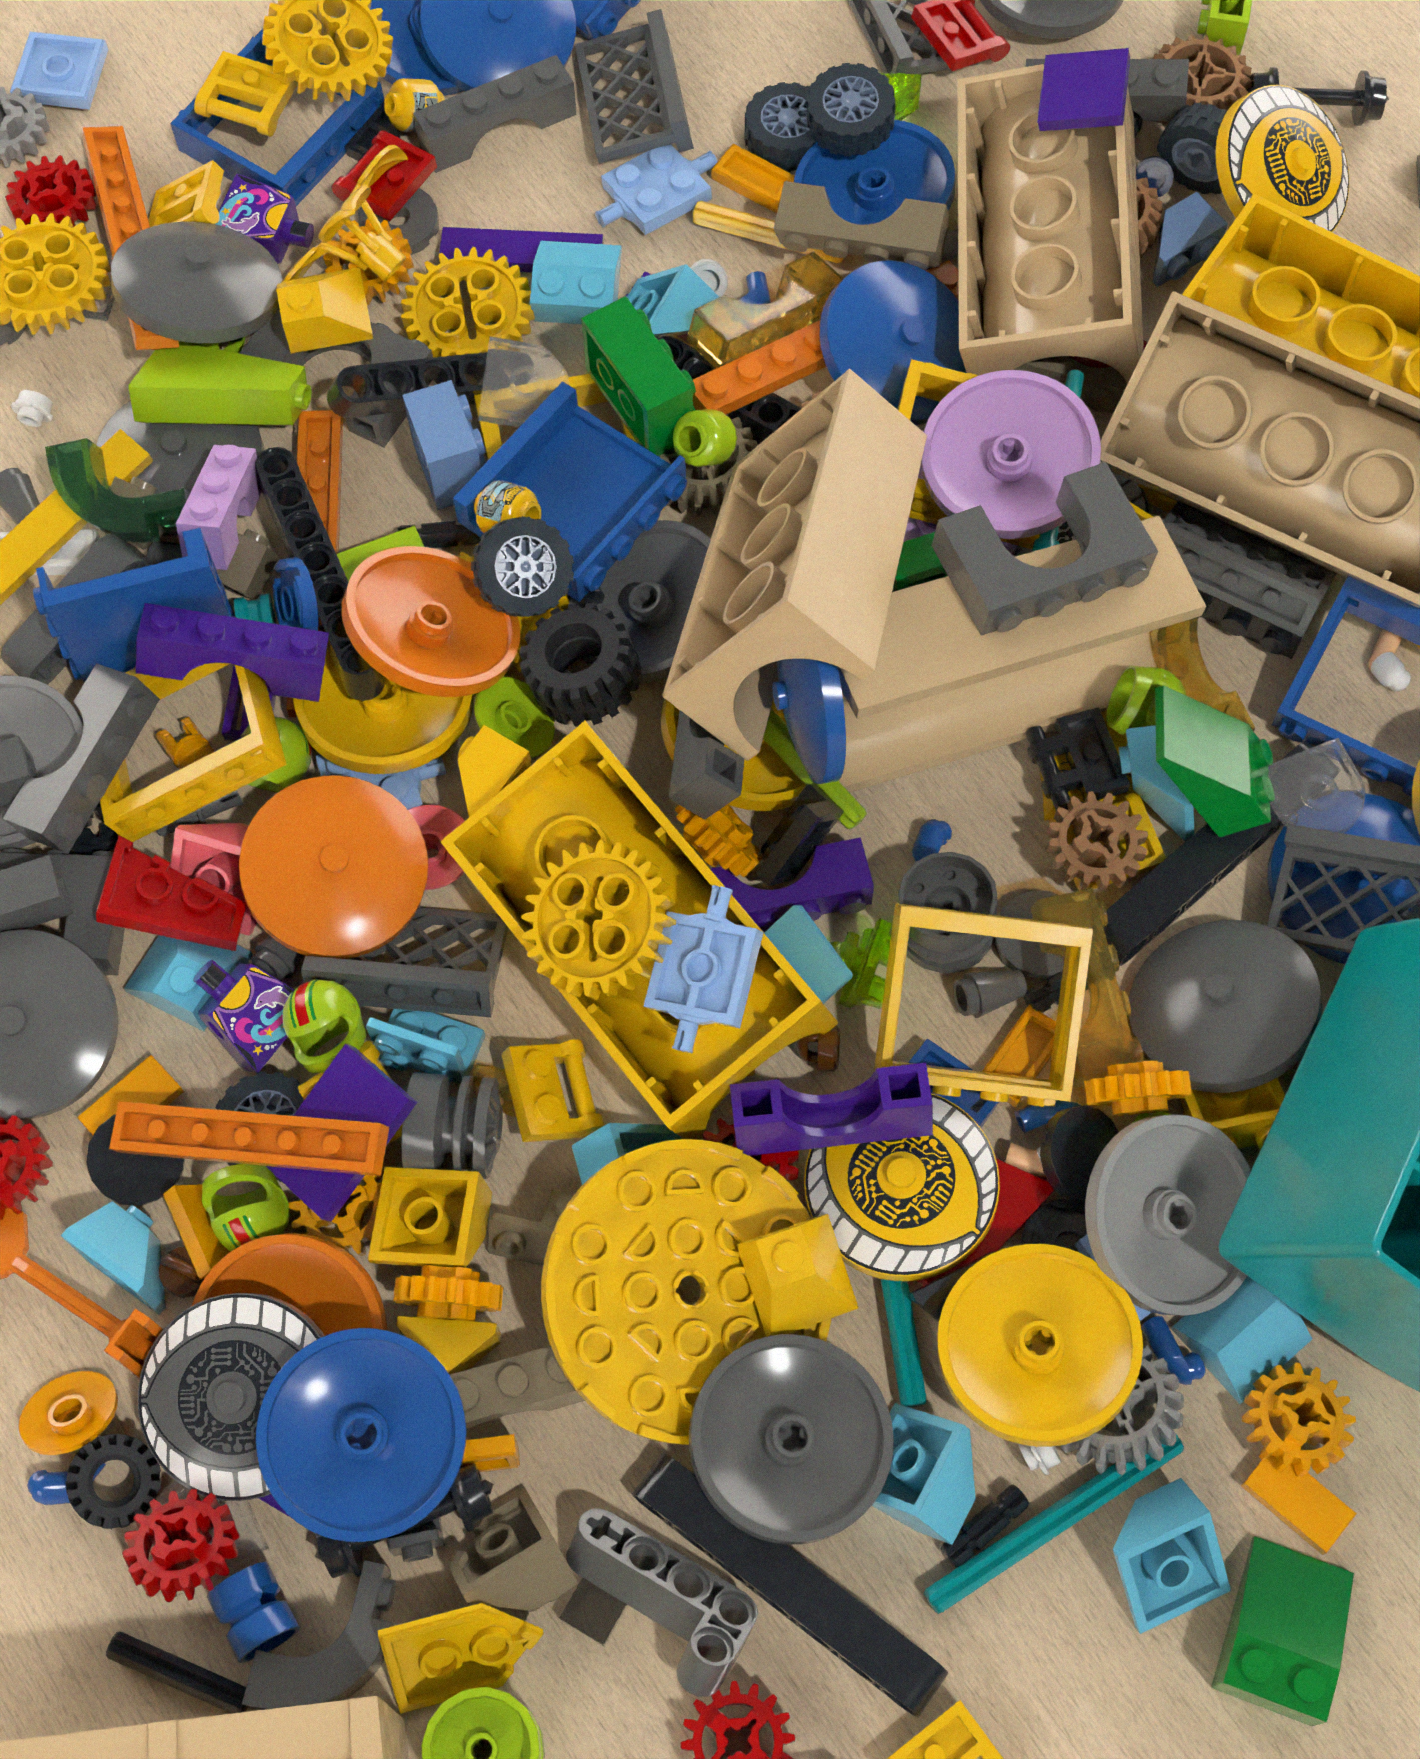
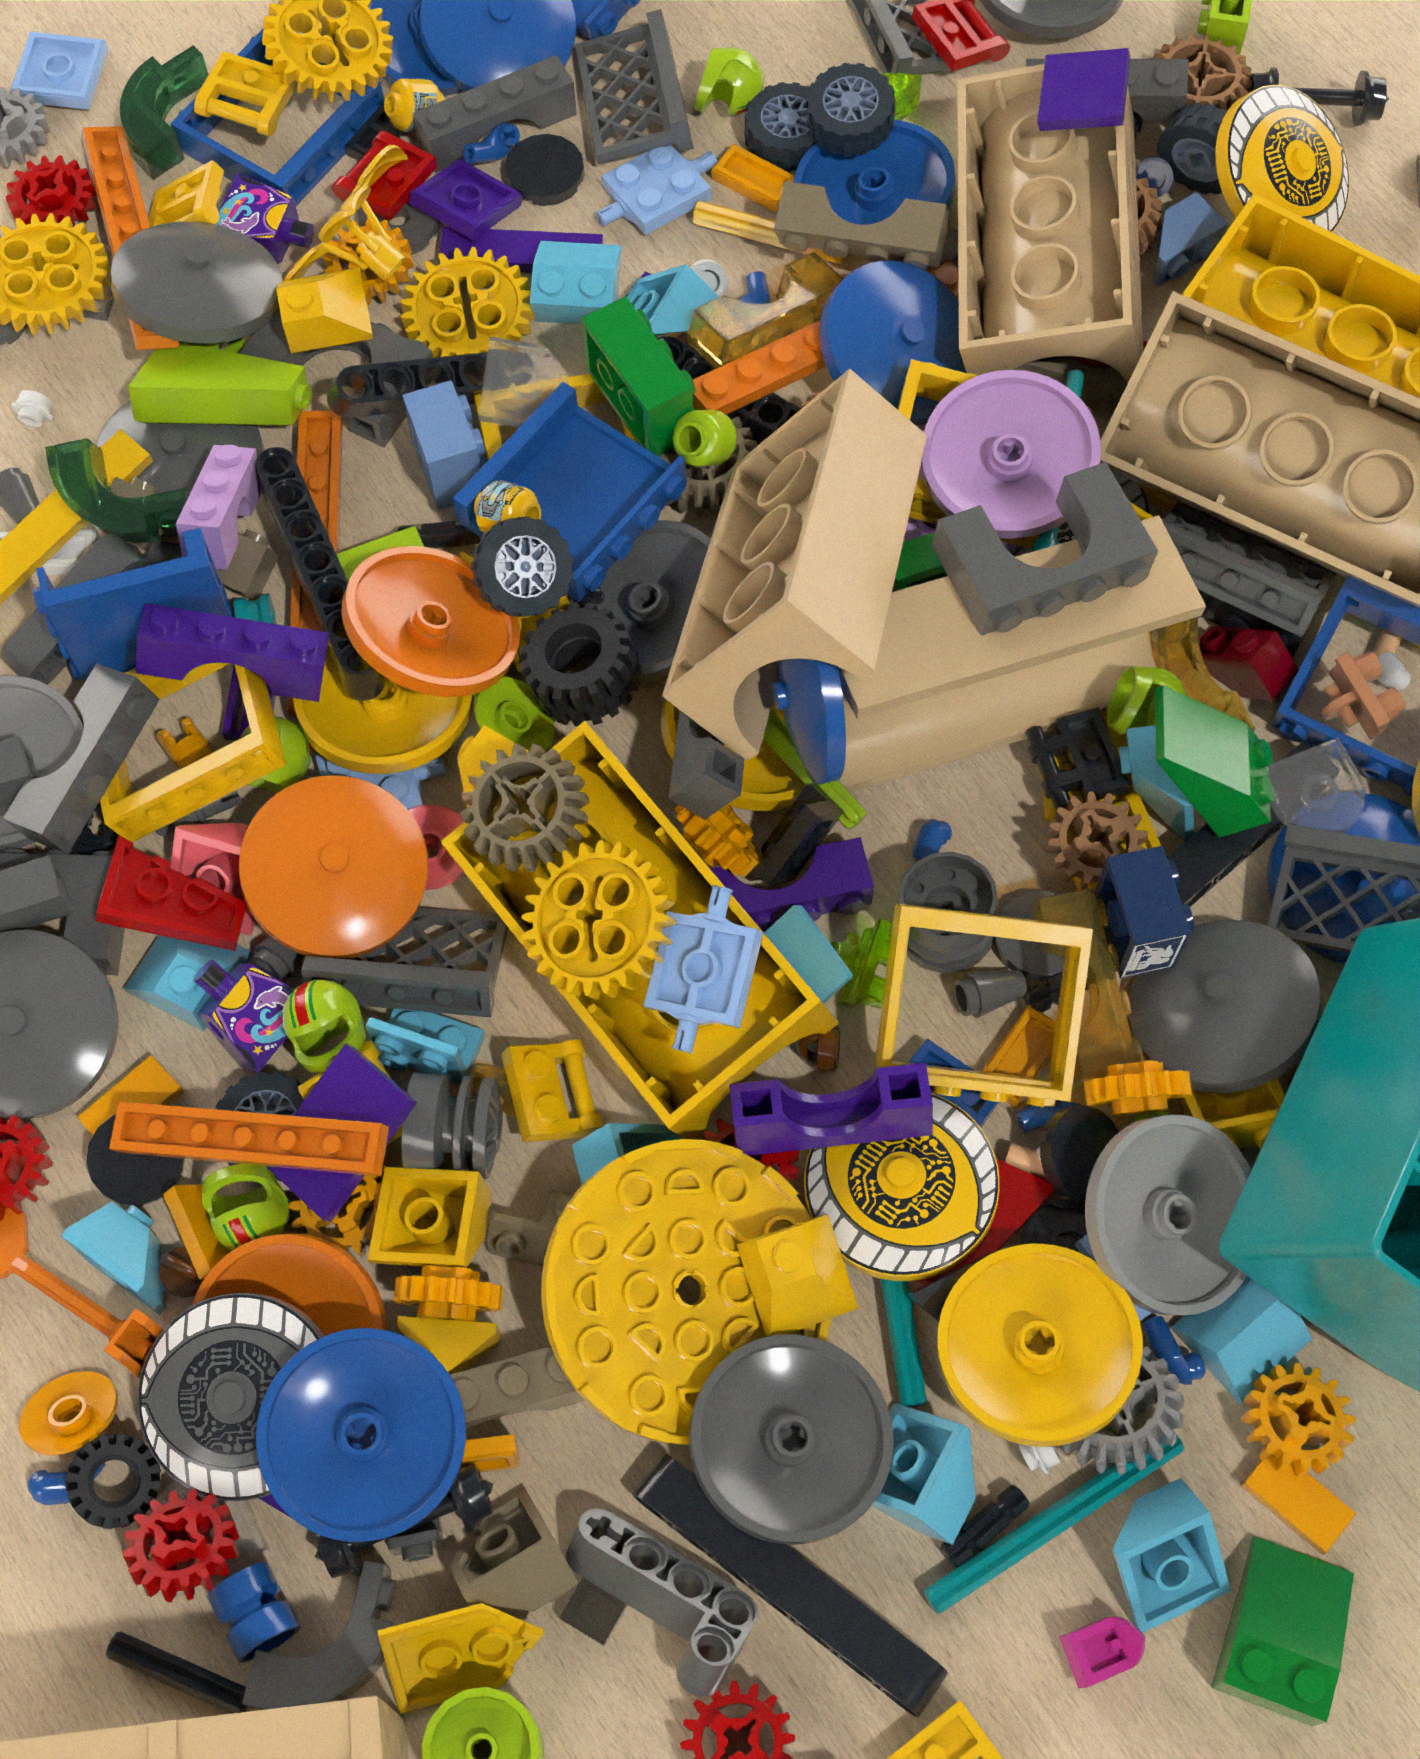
blue tile [273,557,318,631] -> none
none -> clear green arch [120,45,209,180]
none -> dark purple tile [409,158,523,241]
none -> dark tan gear [459,743,590,872]
none -> blue arm [463,123,520,164]
none -> black tile [505,134,585,206]
none -> lime helmet [693,47,764,116]
none -> dark pink plate [1059,1616,1146,1689]
none -> dark blue brick [1093,846,1194,979]
none -> dark red slope [1188,626,1299,701]
none -> nougat hips [1321,651,1406,740]

